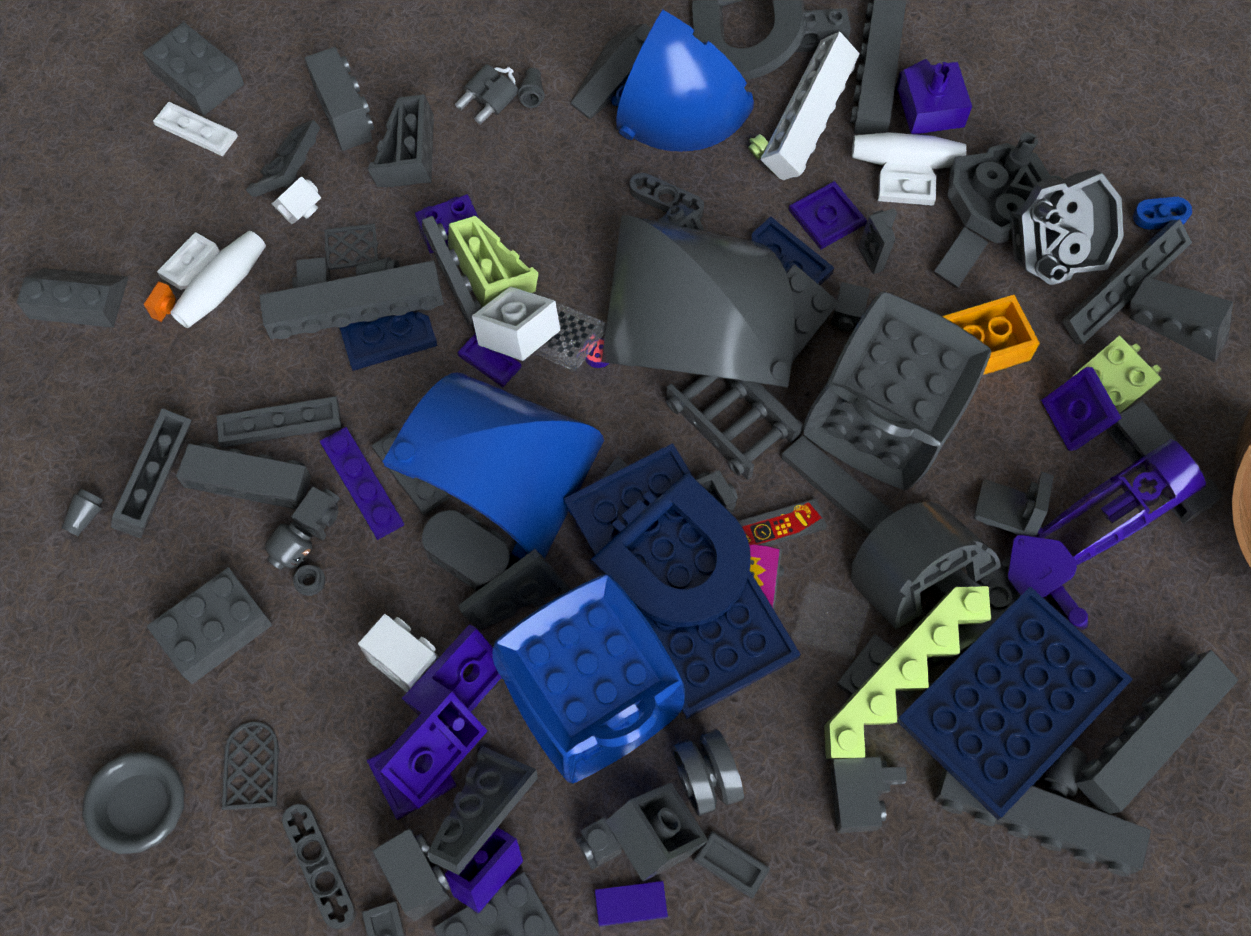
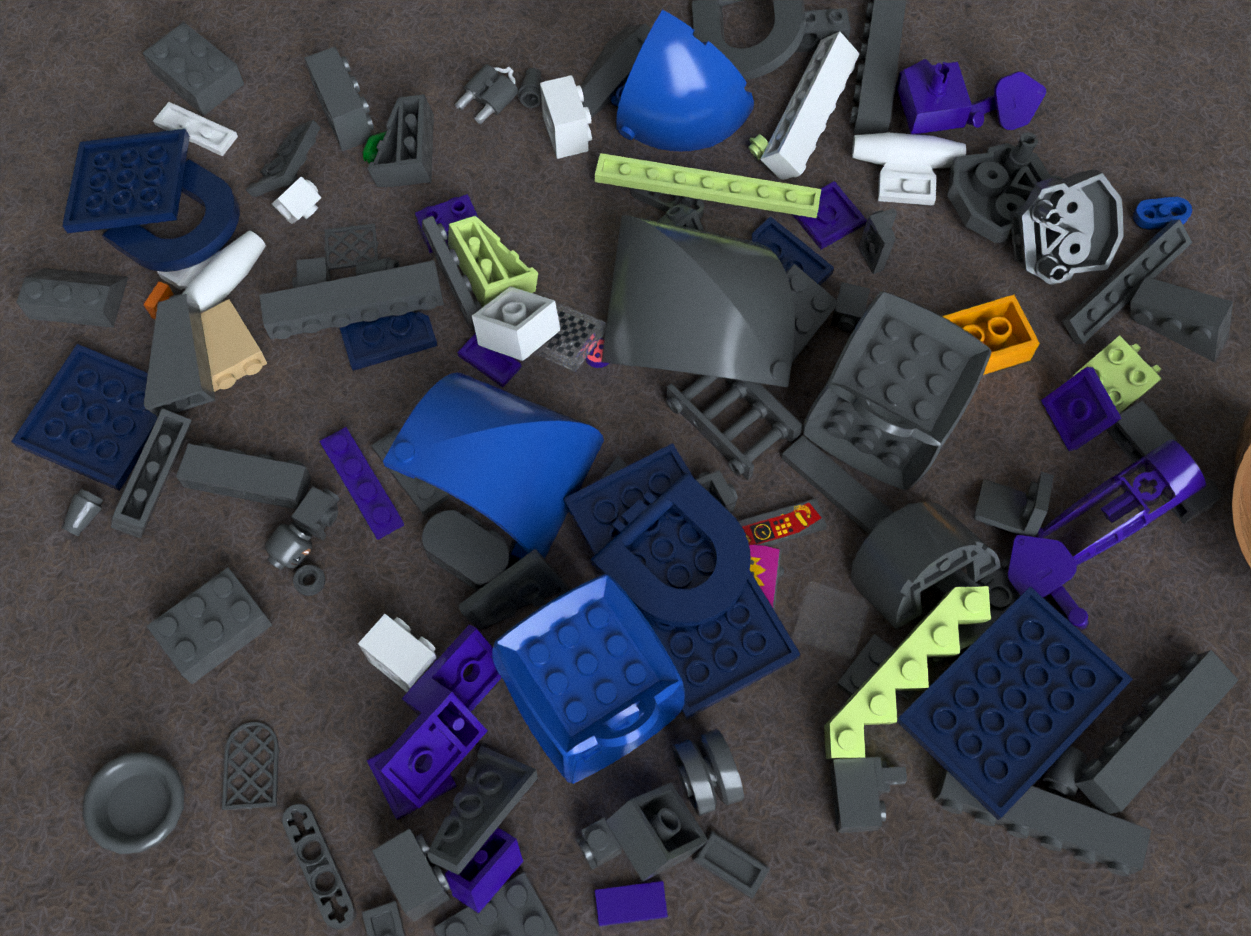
dark grey plate [216,396,342,448] -> none
dark grey slope [933,227,988,288] -> none
none -> dark blue plate [11,344,158,491]
none -> dark blue plate [62,129,190,233]
none -> dark blue piece [102,159,240,272]
none -> dark grey slope [144,294,215,417]
none -> tan brick [201,299,267,392]
none -> green arm [362,131,387,164]
none -> white brick [540,75,592,159]
none -> yellowish green plate [595,153,821,218]
none -> dark purple piece [966,71,1046,130]

